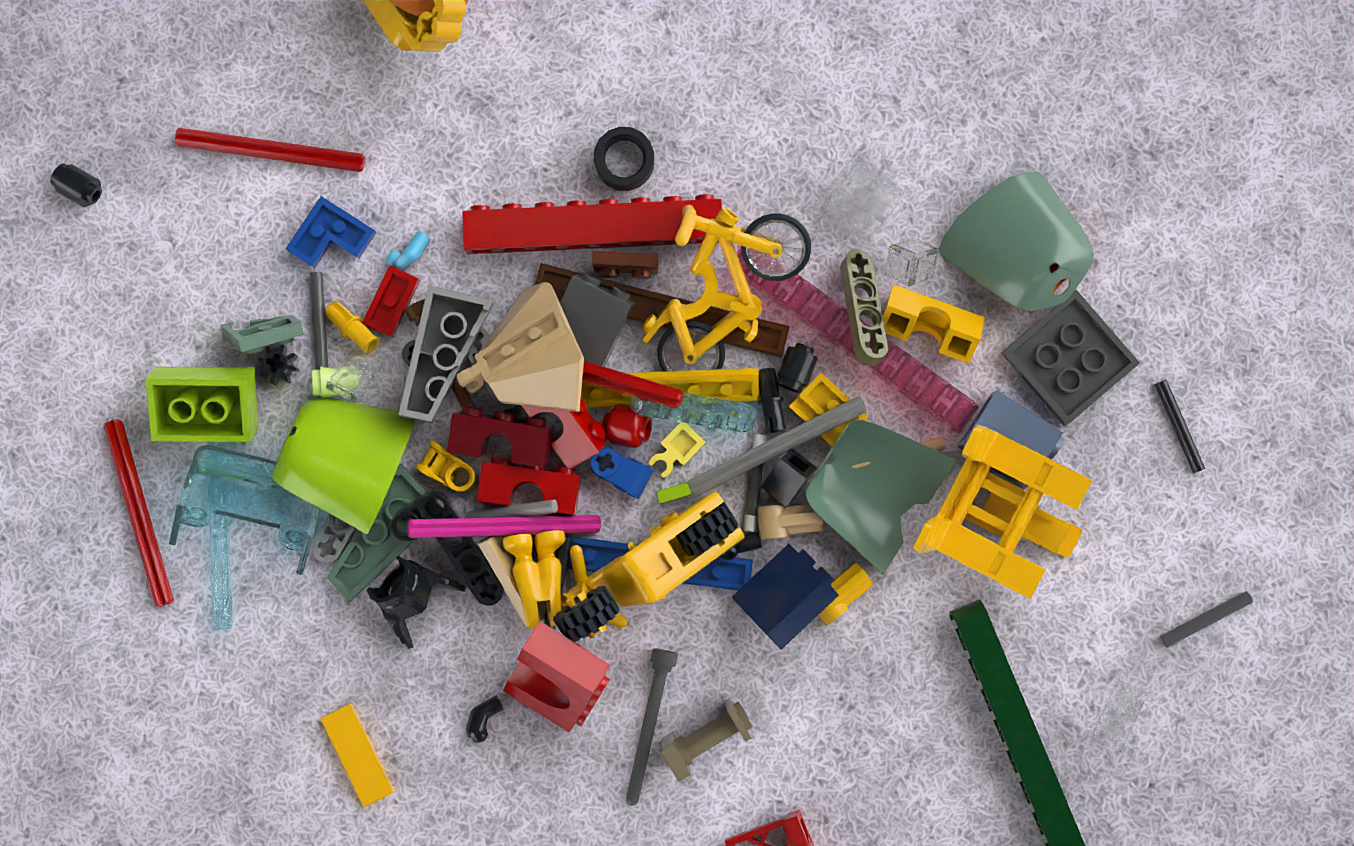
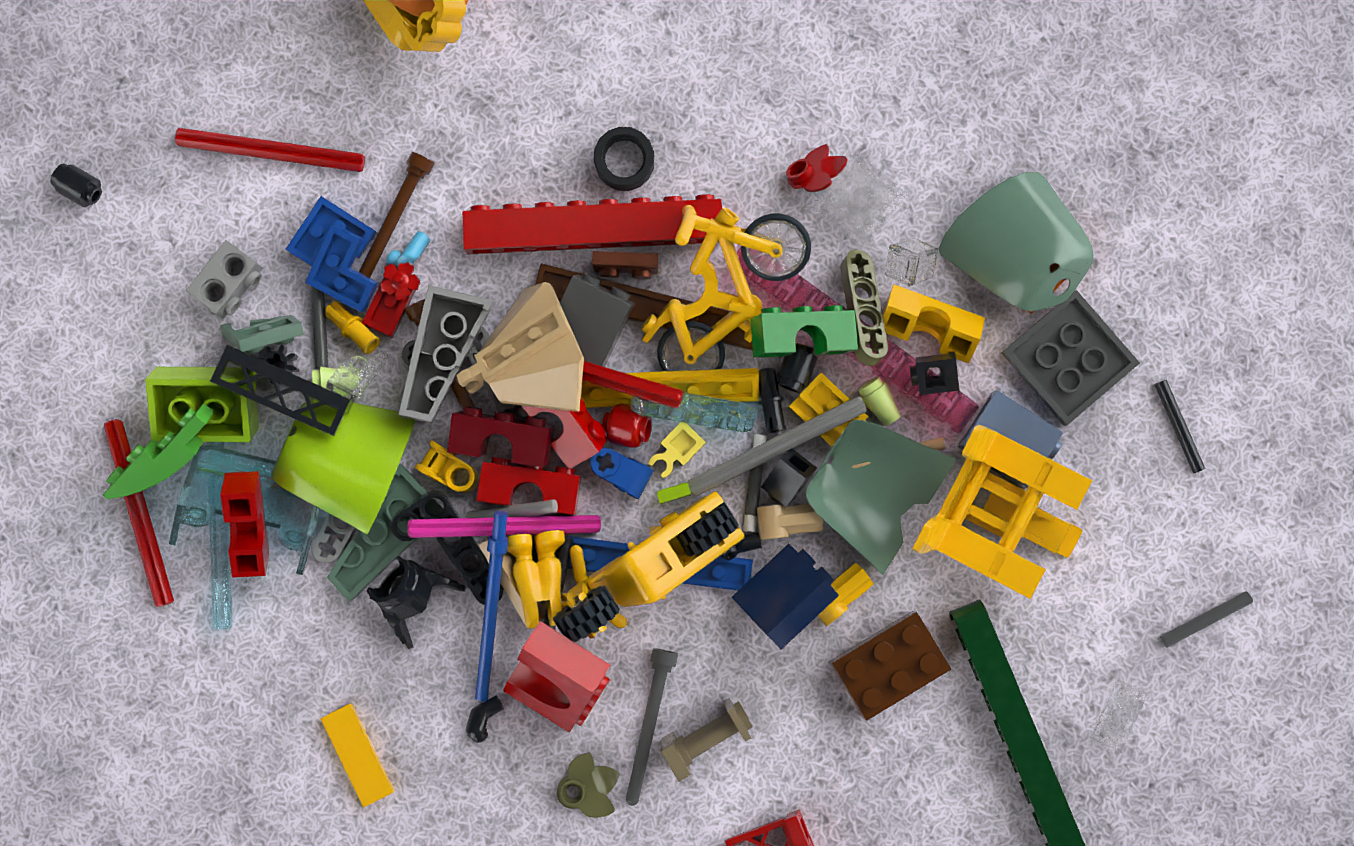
none -> bright green slope [103,403,214,499]
none -> light grey brick [186,240,263,318]
none -> black fence [210,345,353,437]
none -> red arch [220,471,269,578]
none -> blue plate [305,224,378,313]
none -> reddish brown piece [359,152,435,278]
none -> red plant [380,262,421,301]
none -> blue bar [475,511,508,701]
none -> olive plate [557,752,620,818]
none -> arch [750,305,858,358]
none -> red plate [786,144,847,192]
none -> reddish brown brick [829,611,951,721]
none -> yellowish green cone [858,376,901,426]
none -> black brick [910,351,960,395]

